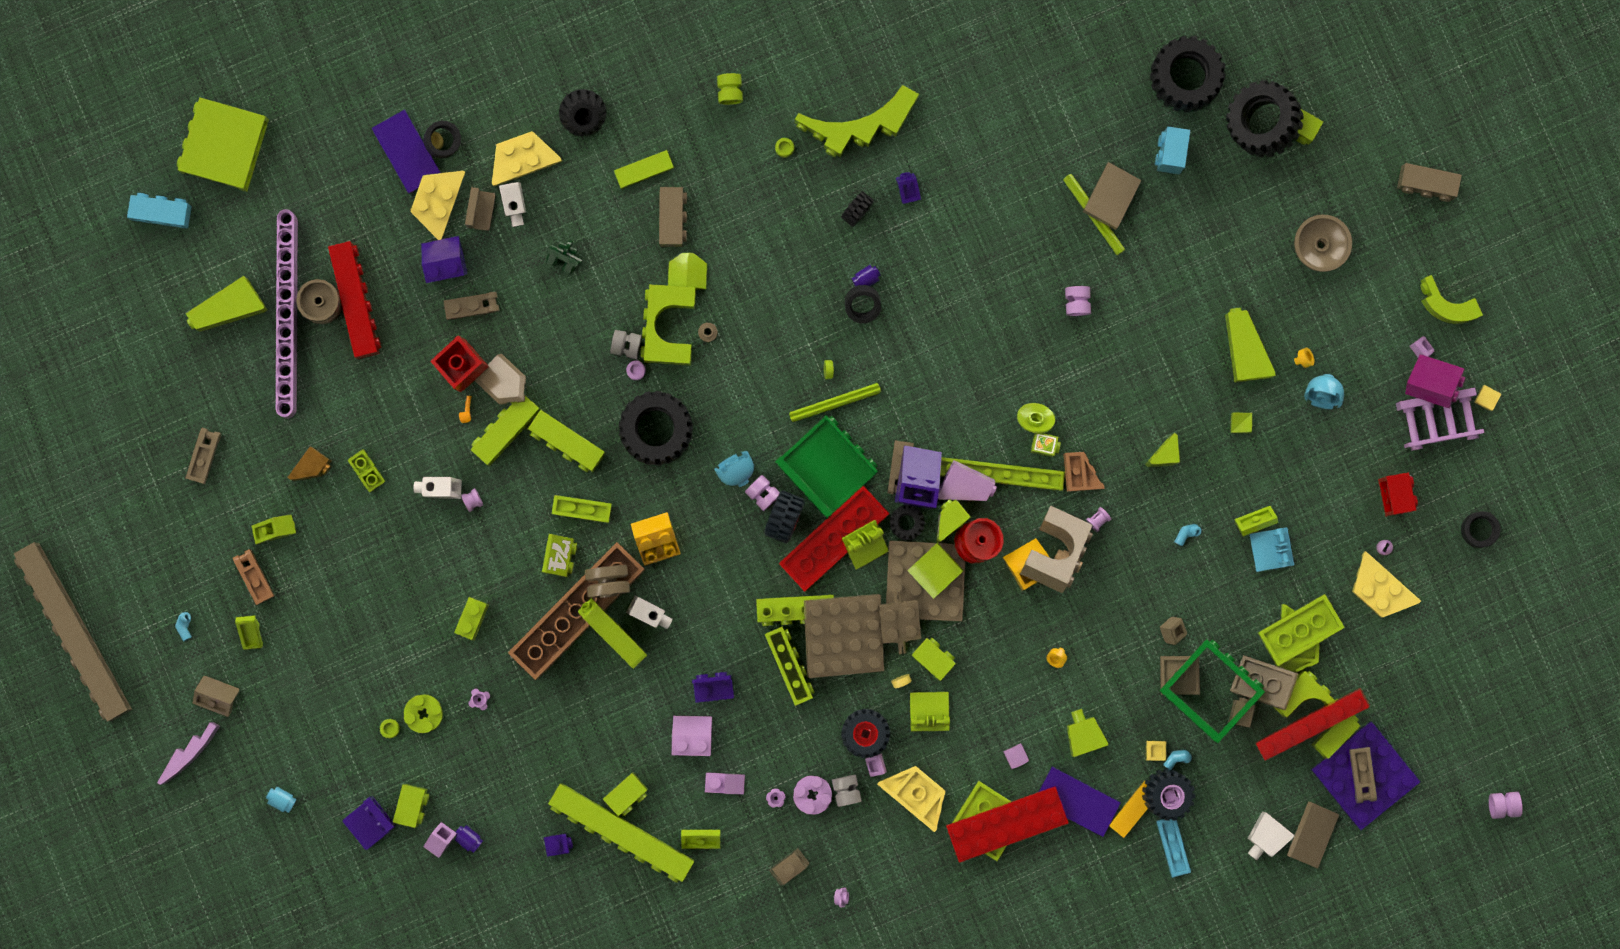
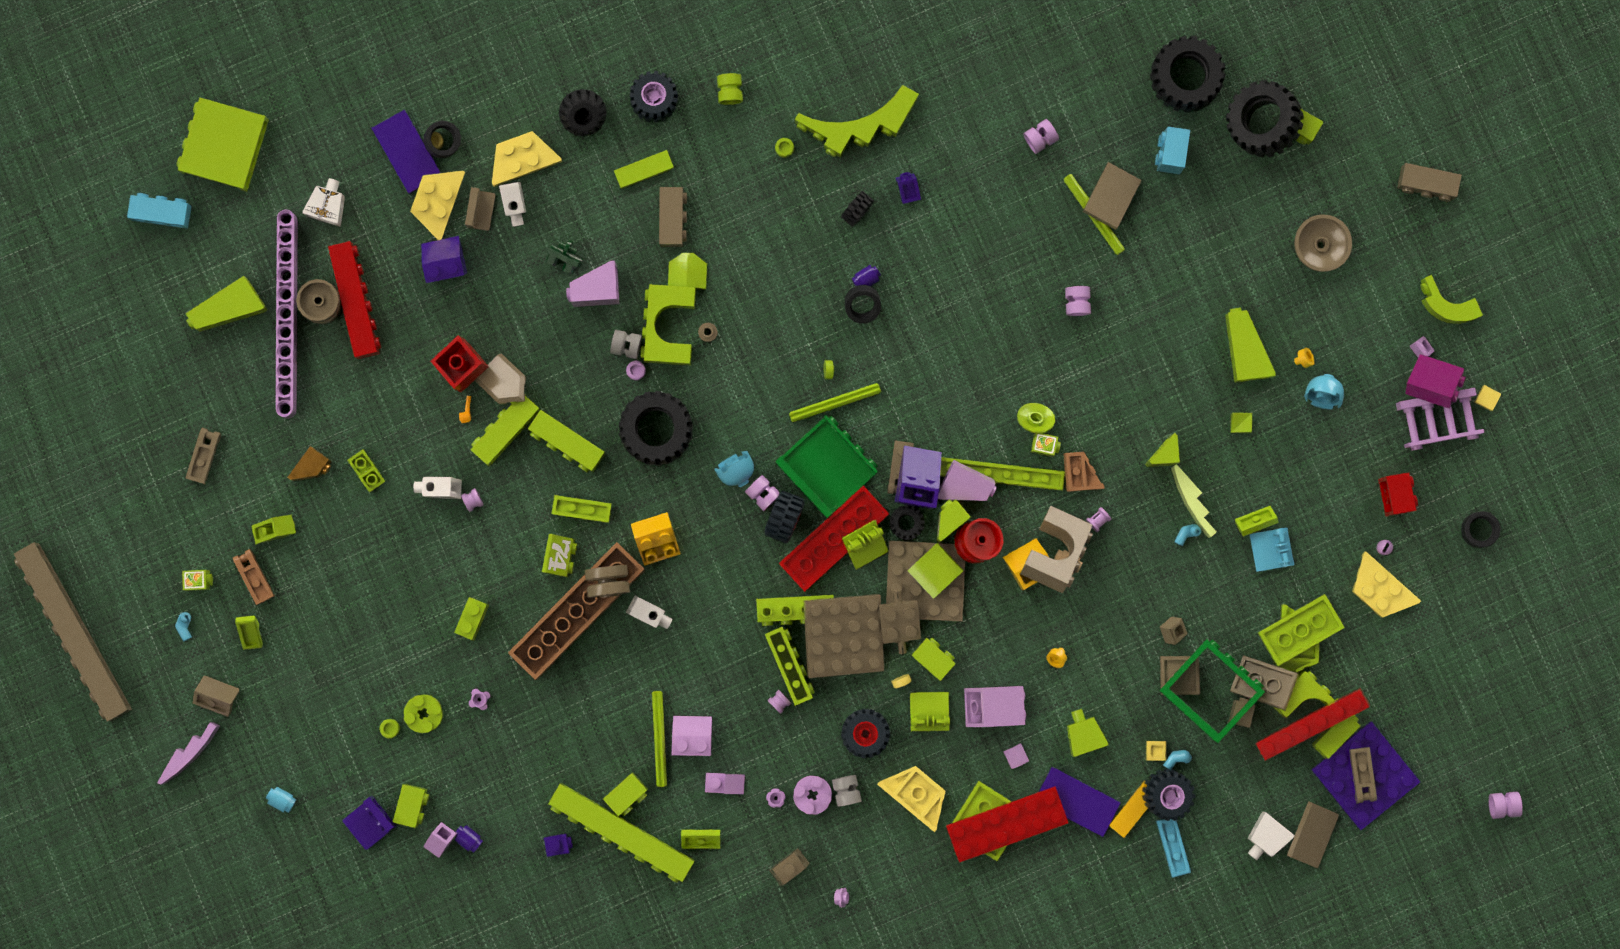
dark tan plate [444,292,500,320] -> none
lime slope [578,598,647,669] -> none
dark purple bracket [692,672,734,703] -> none
lavender slope [865,754,887,777] -> none
none -> lime brick [182,570,213,591]
none -> white torso [303,178,345,227]
none -> lavender slope [566,261,619,307]
none -> black wheel [630,71,678,123]
none -> lime axle [652,691,667,787]
none -> lavender wheel [768,690,792,714]
none -> lavender slope [964,686,1026,727]
none -> lavender wheel [1023,119,1059,154]
none -> yellowish green slope [1171,464,1216,538]

